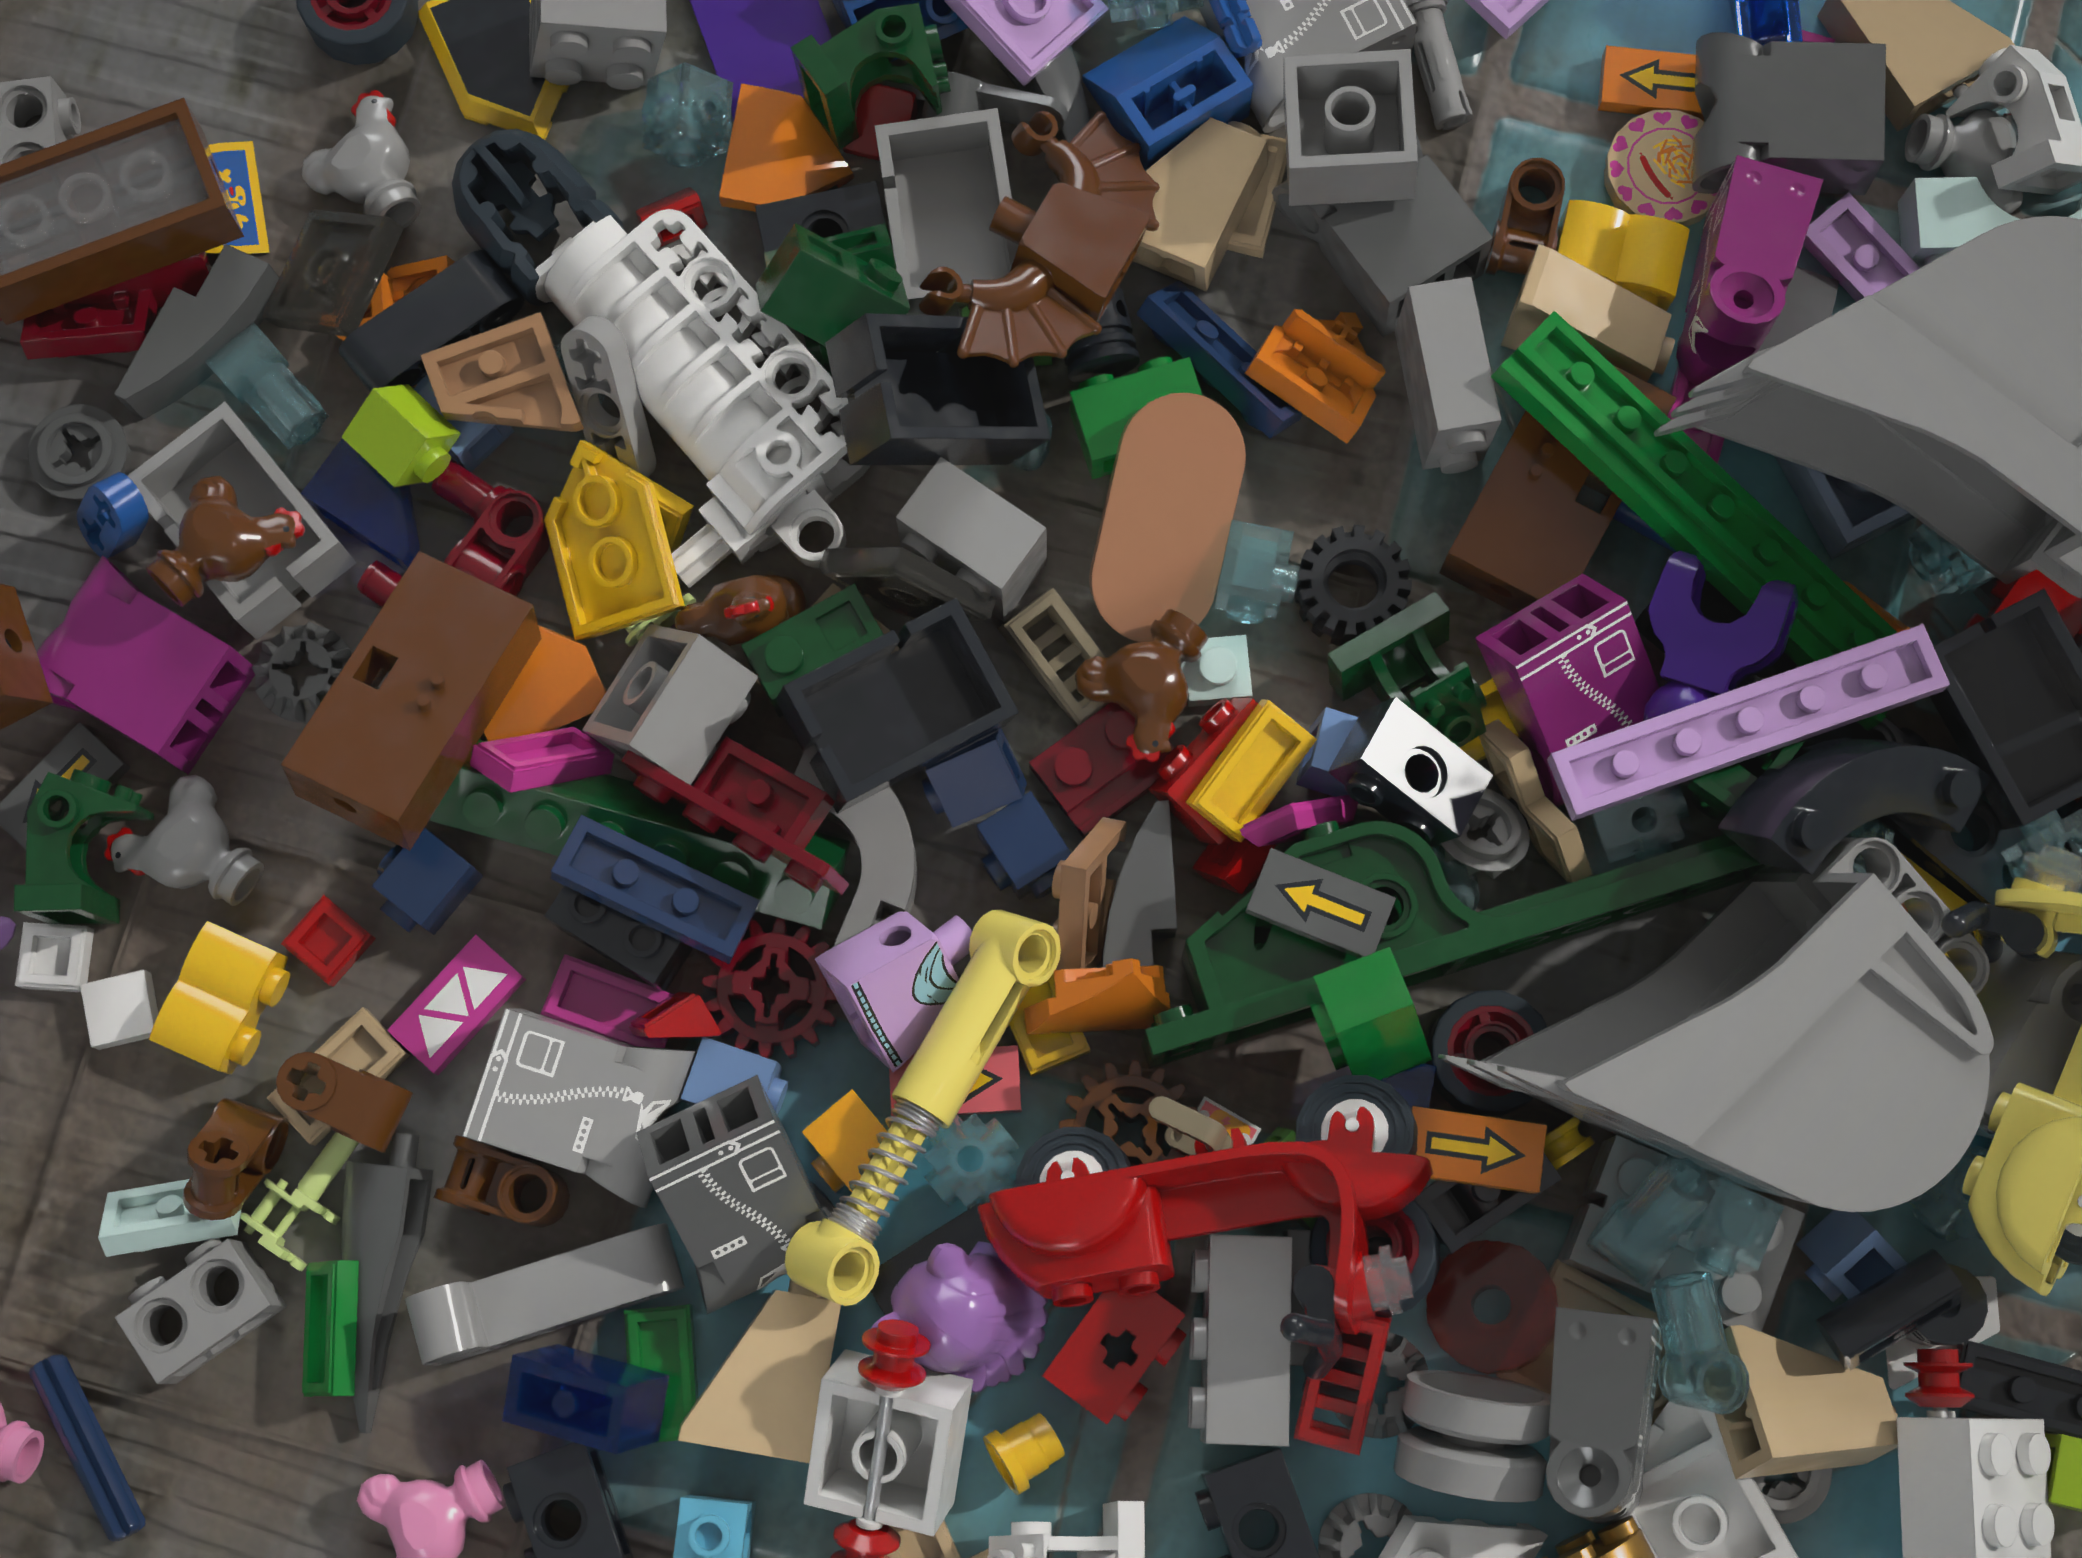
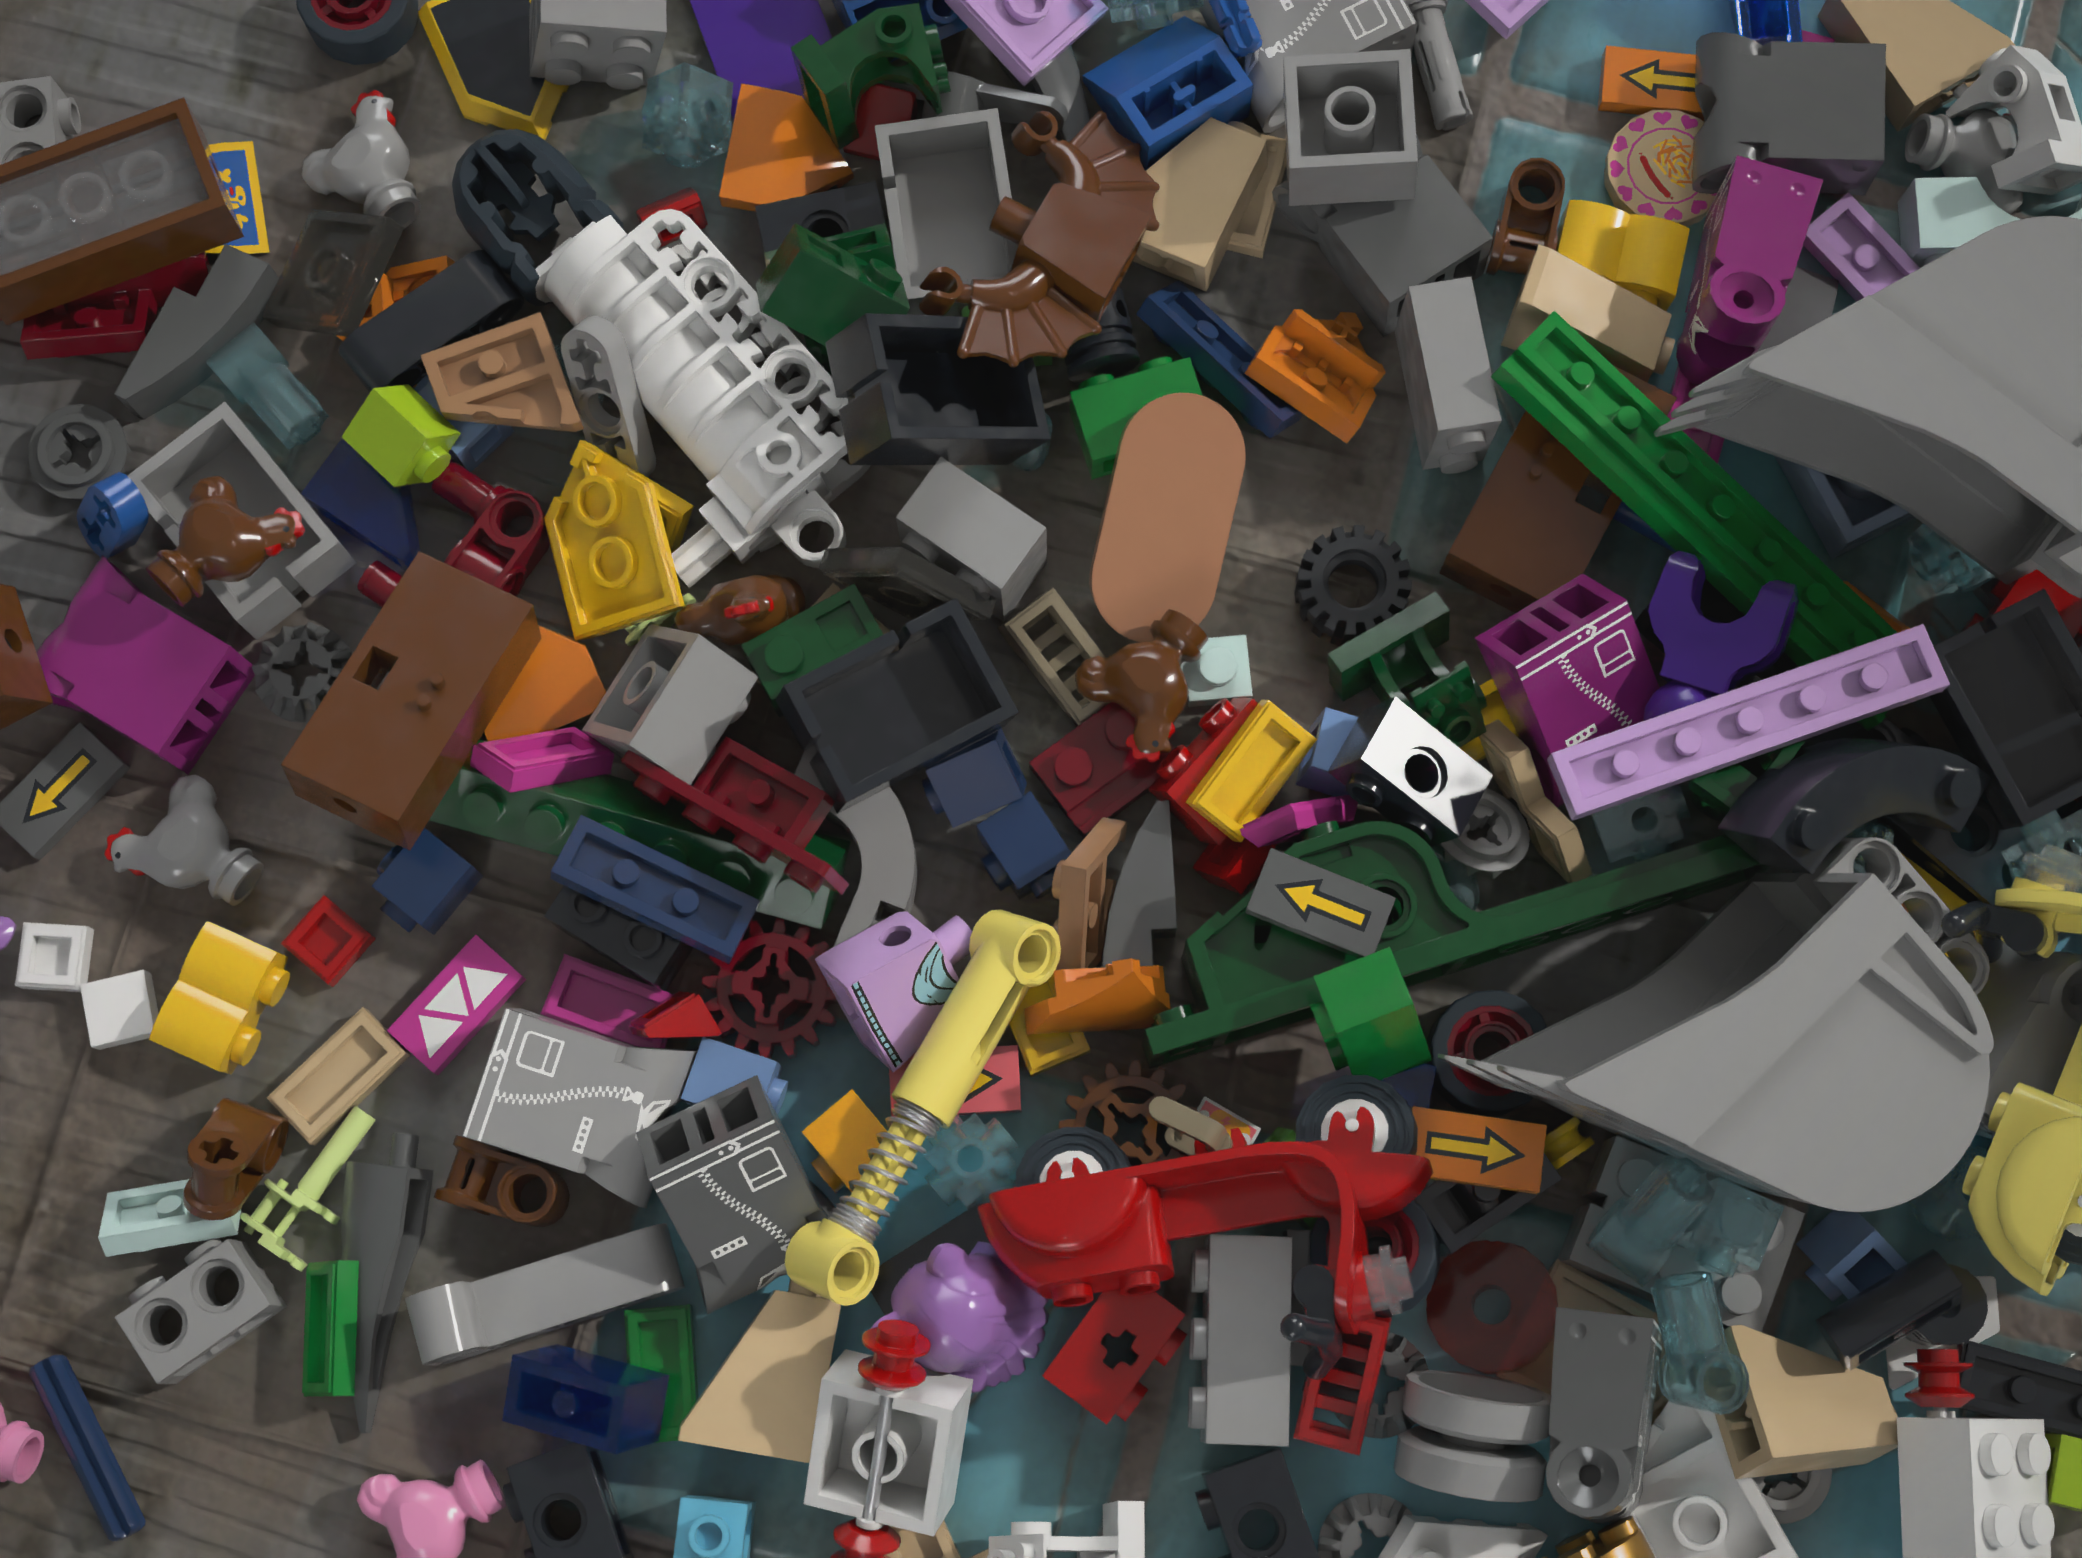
dark green tile [14,769,154,925] -> none
reddish brown piece [276,1052,413,1153] -> none
yellow piece [983,1412,1065,1495] -> none
clear light blue brick [1214,520,1300,624] -> none

